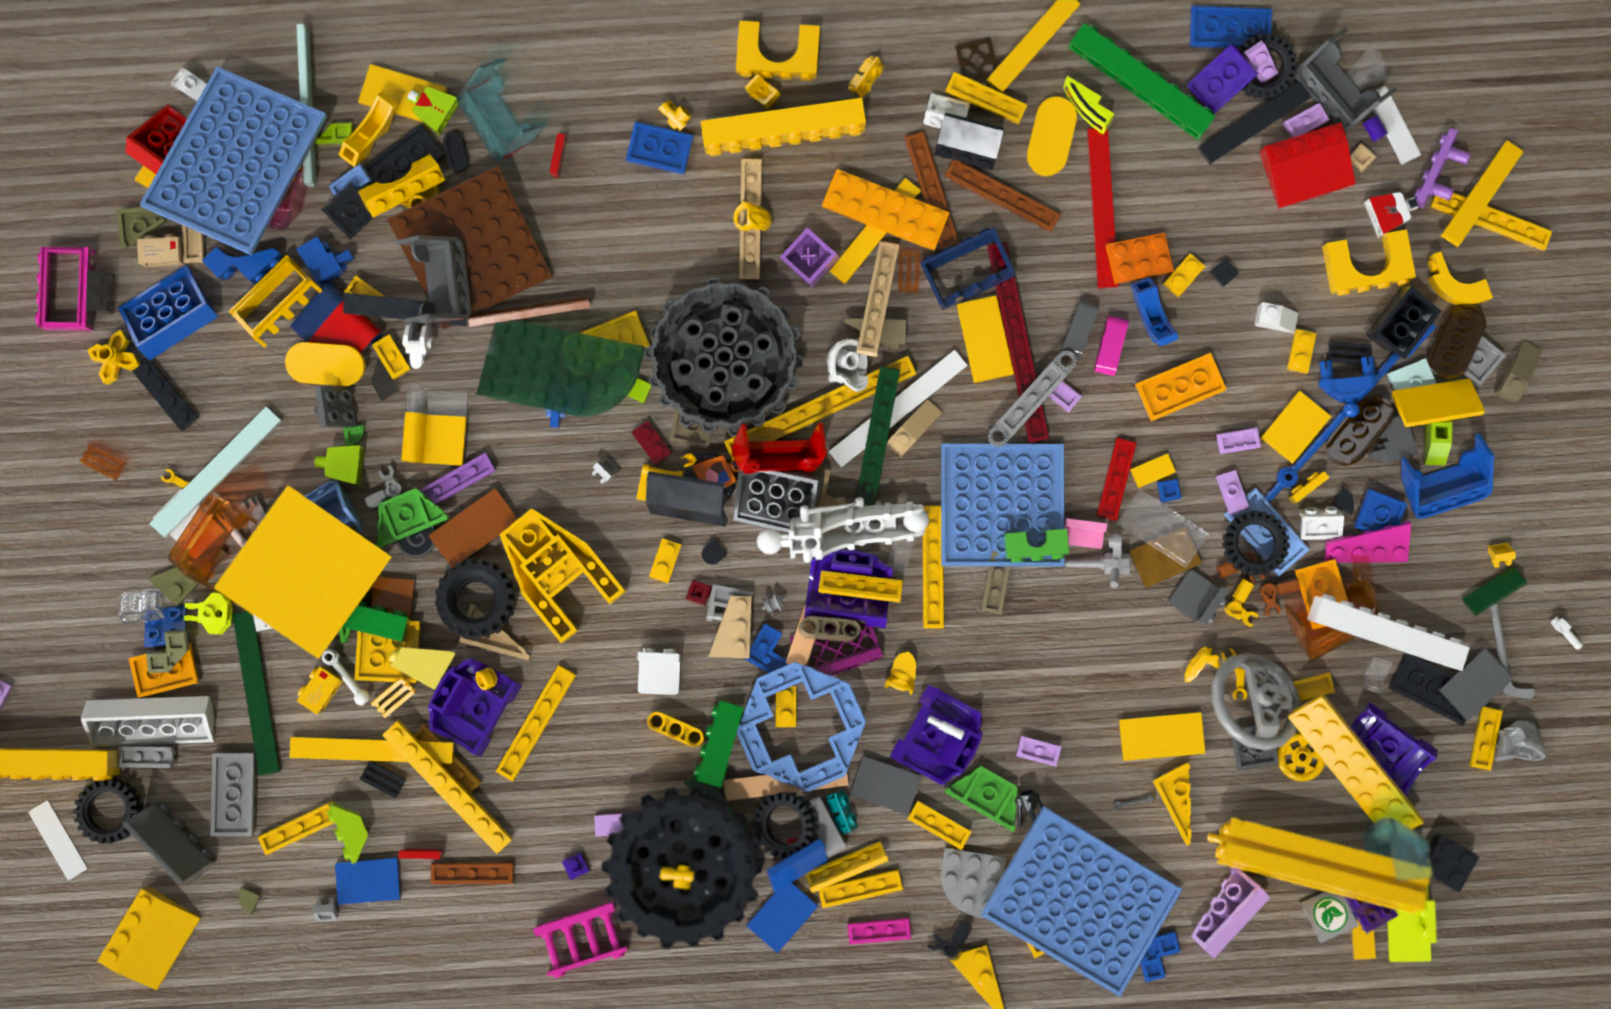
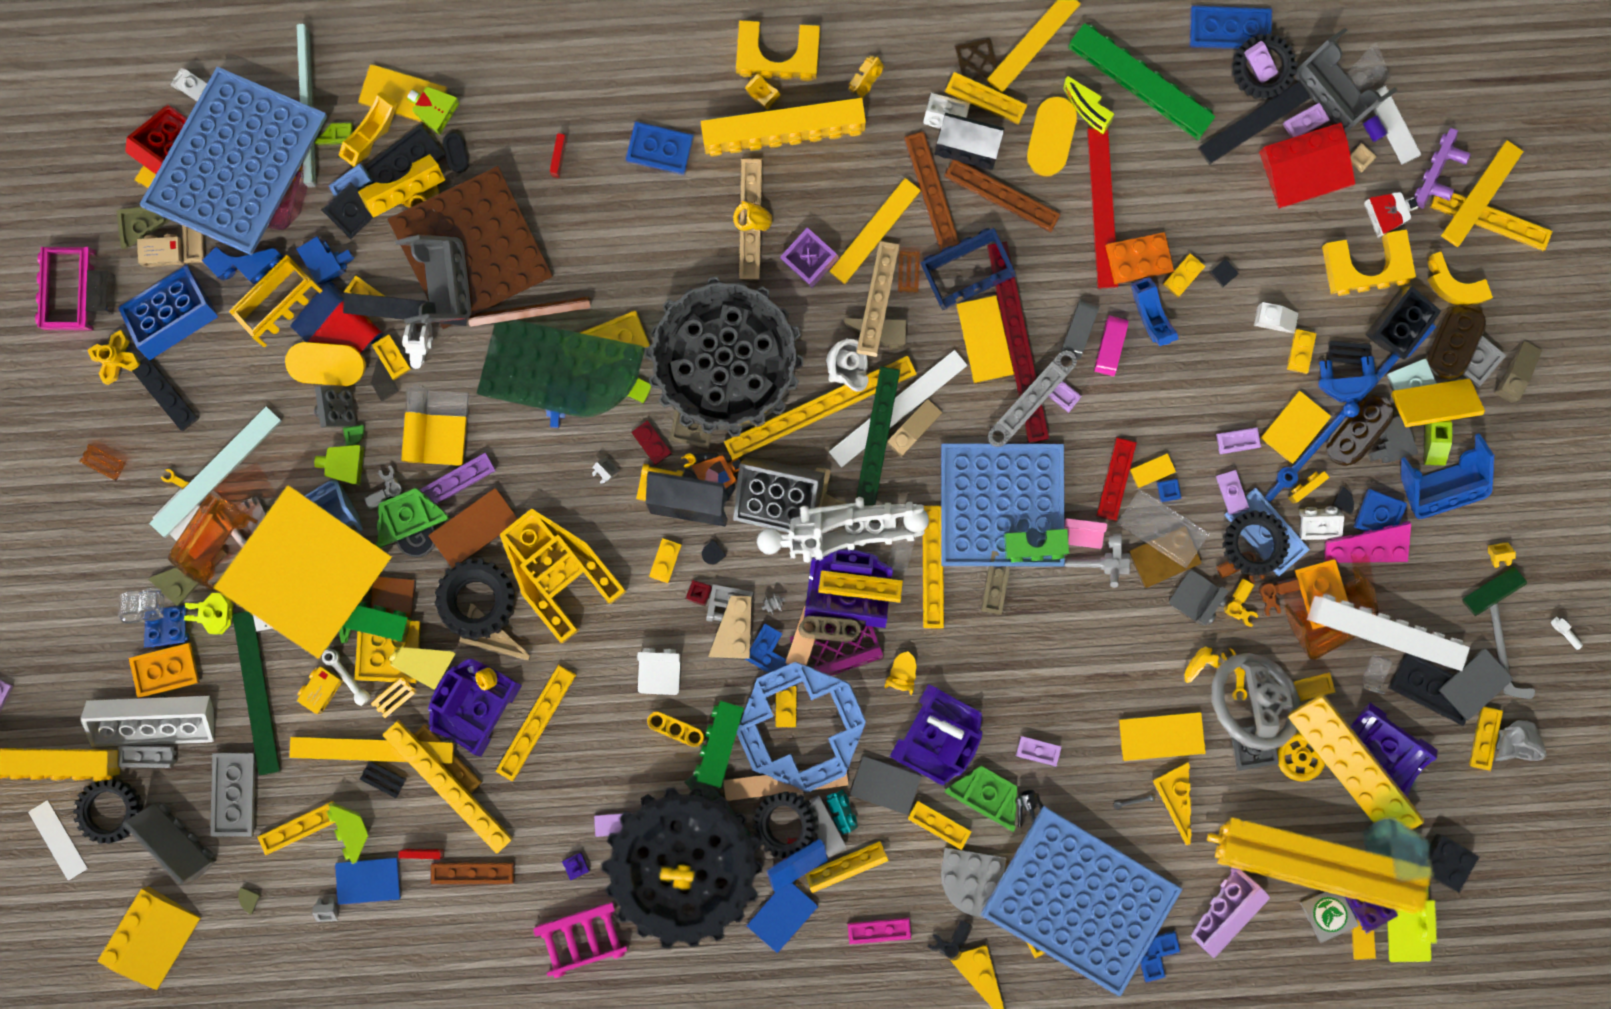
olive tile [146,630,189,673] -> none
clear light blue windscreen [457,58,547,161] -> none
yellow plate [658,99,692,130] -> none
red windscreen [731,423,827,474] -> none
yellow tile [819,869,903,908] -> none
light orange plate [822,169,950,251] -> none
light orange plate [1135,353,1227,422] -> none
dark purple tile [1186,43,1259,115] -> none

